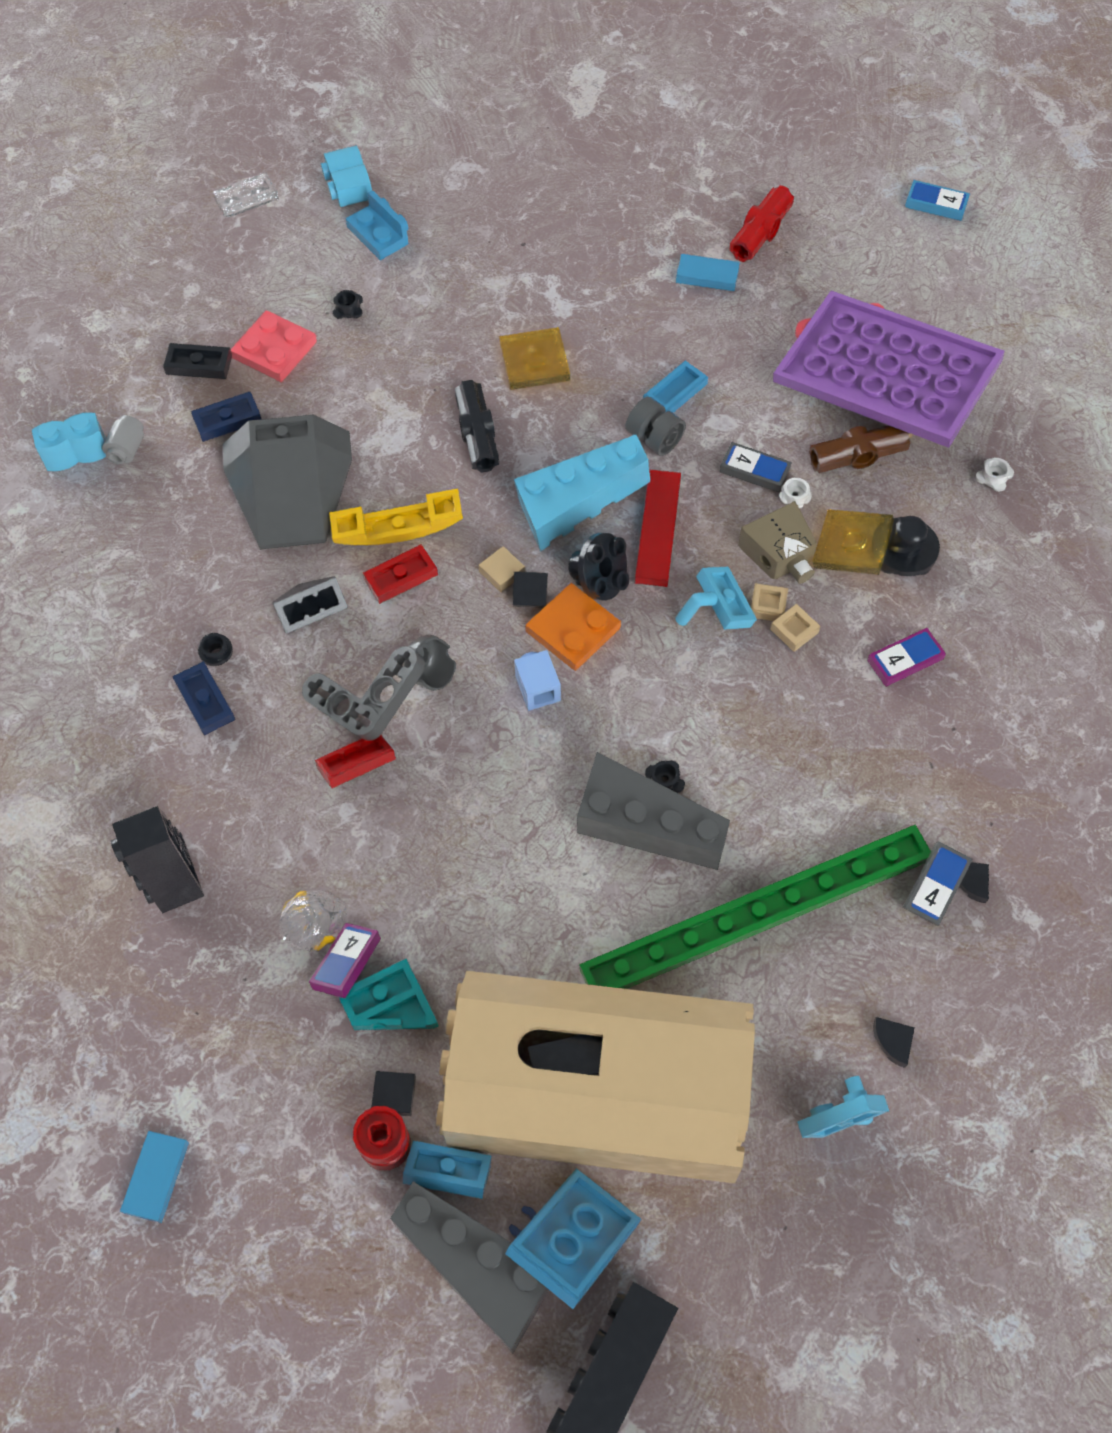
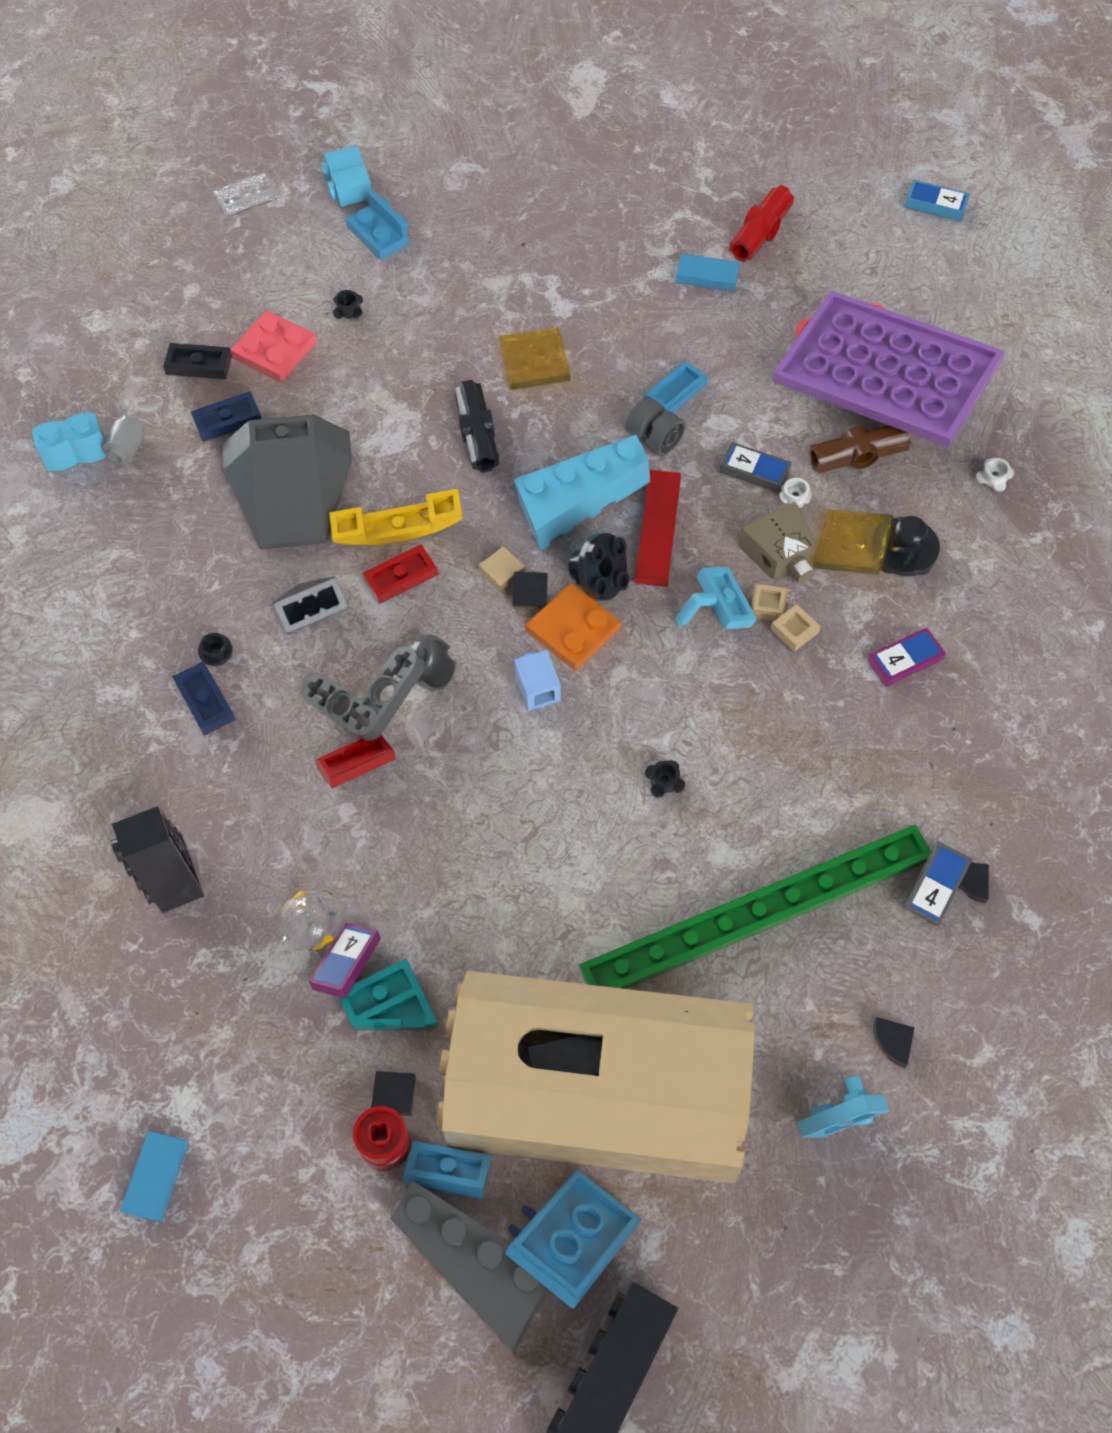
dark grey wedge [577,752,730,870] -> none

